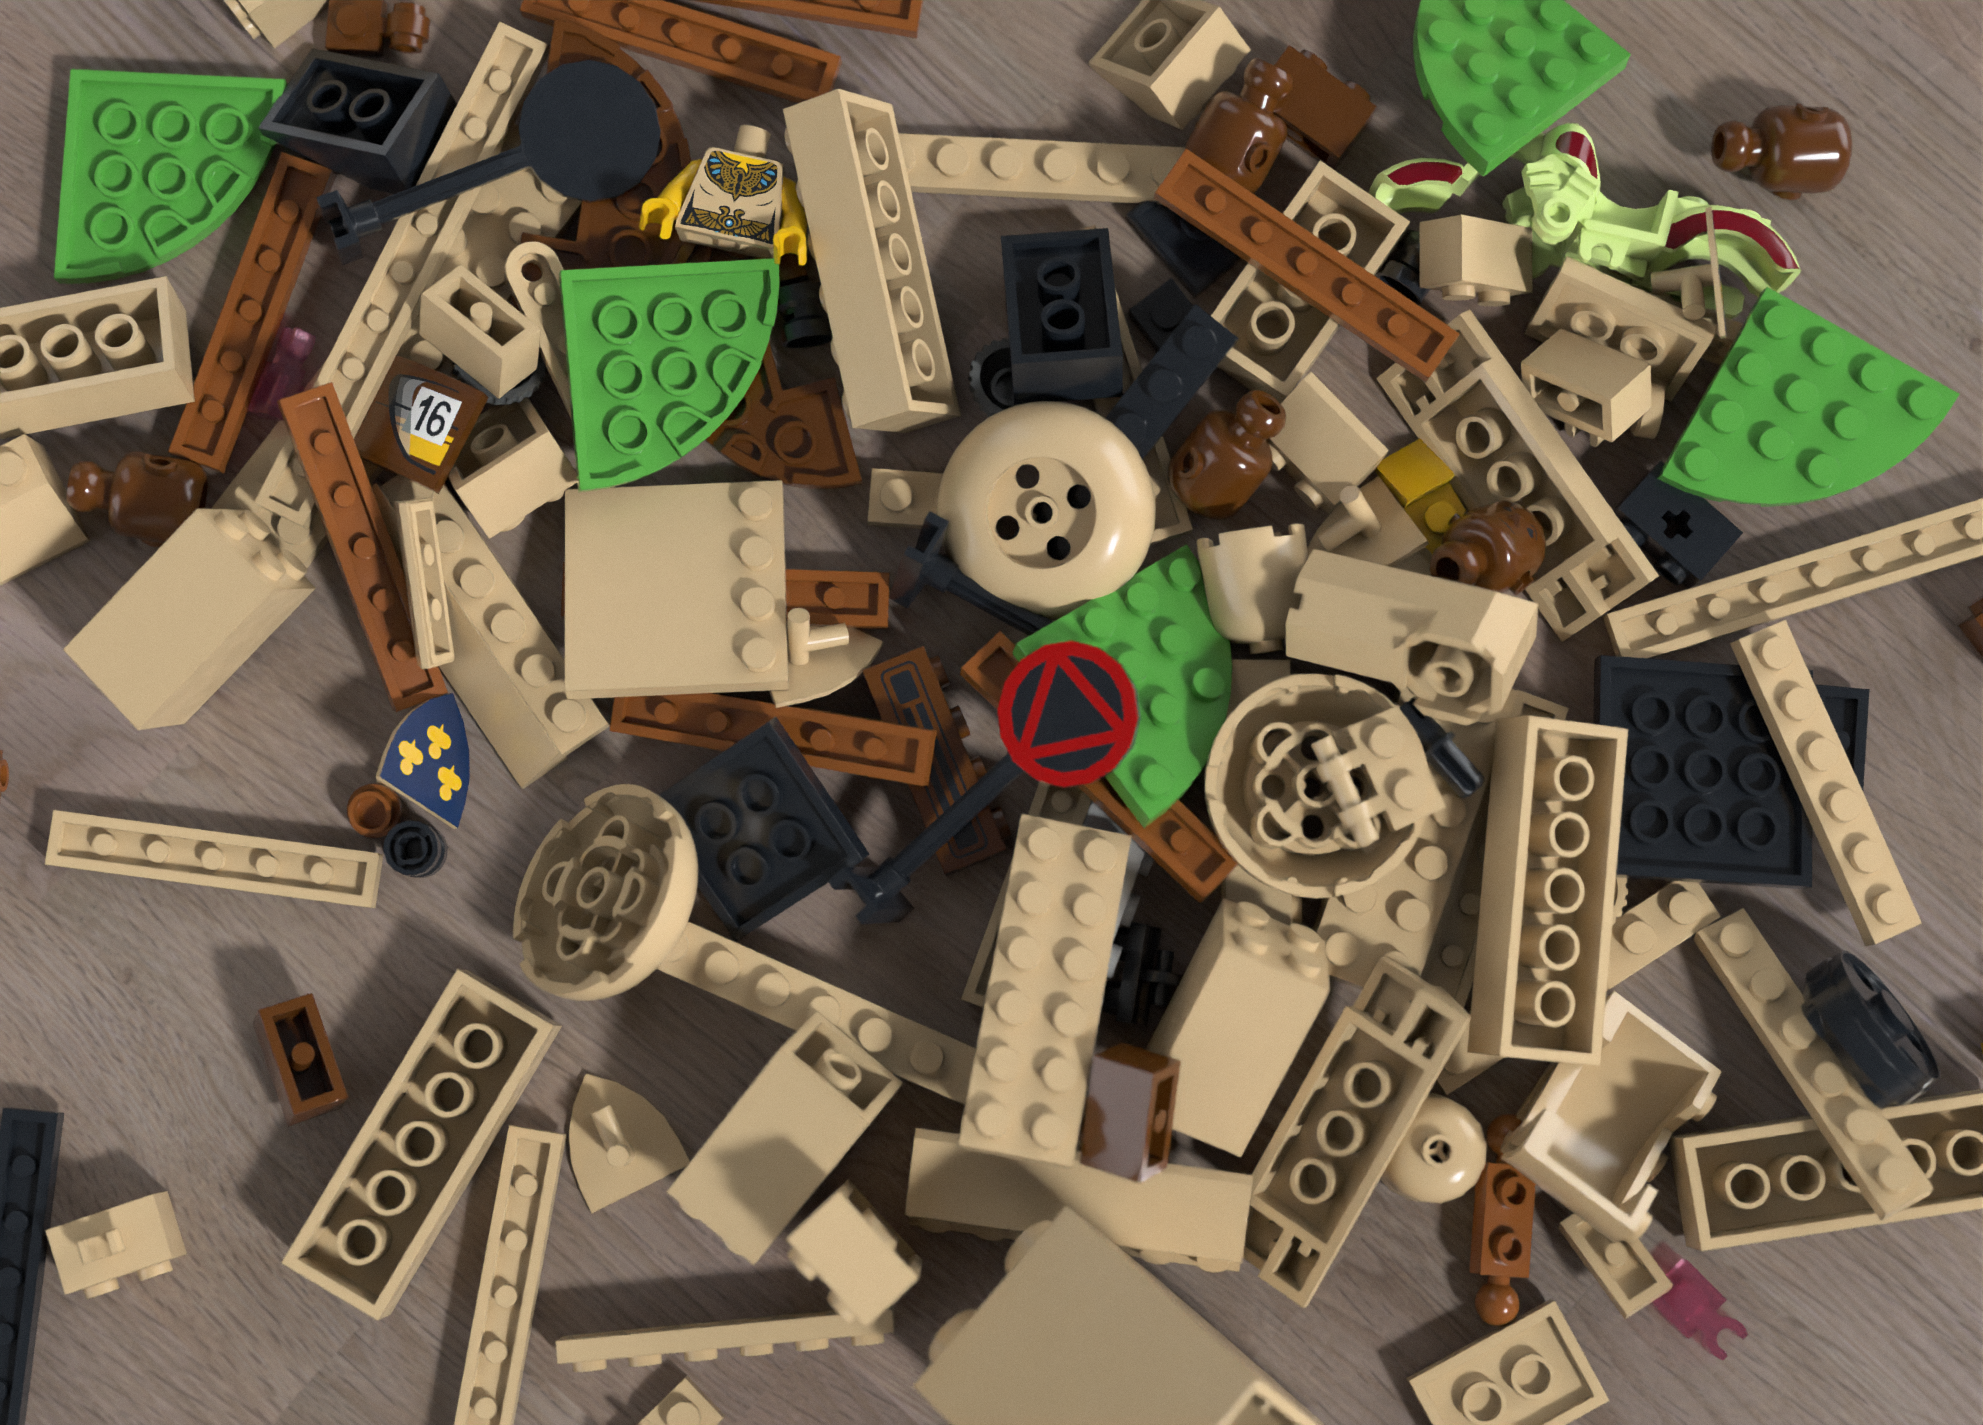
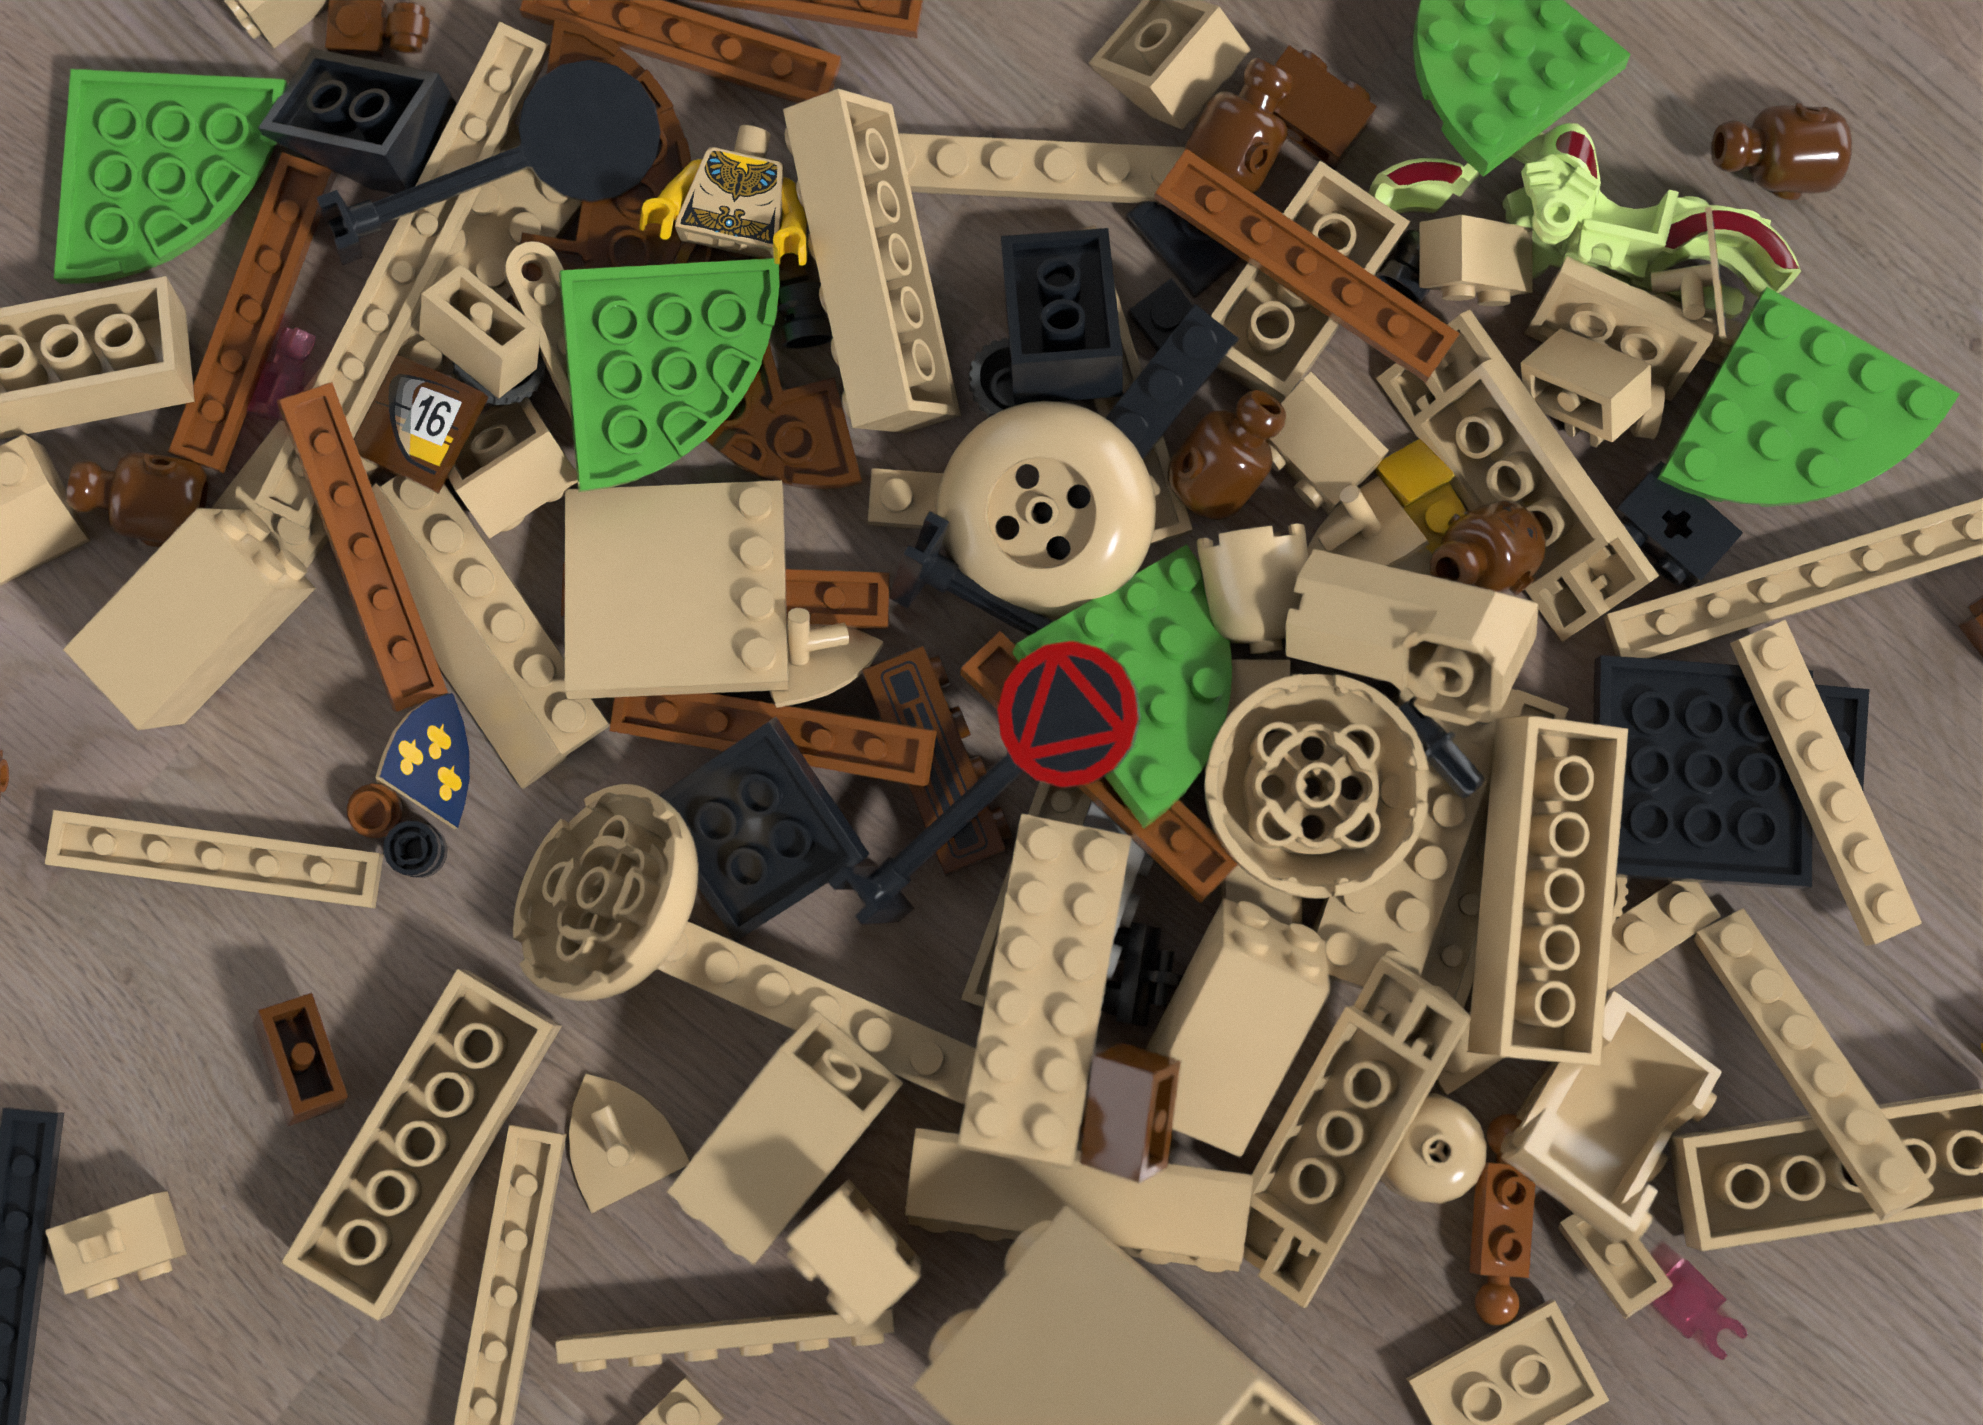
tan slope [395,498,455,669] -> none
tan plate [1311,705,1446,847] -> none
black piece [1801,950,1941,1110] -> none

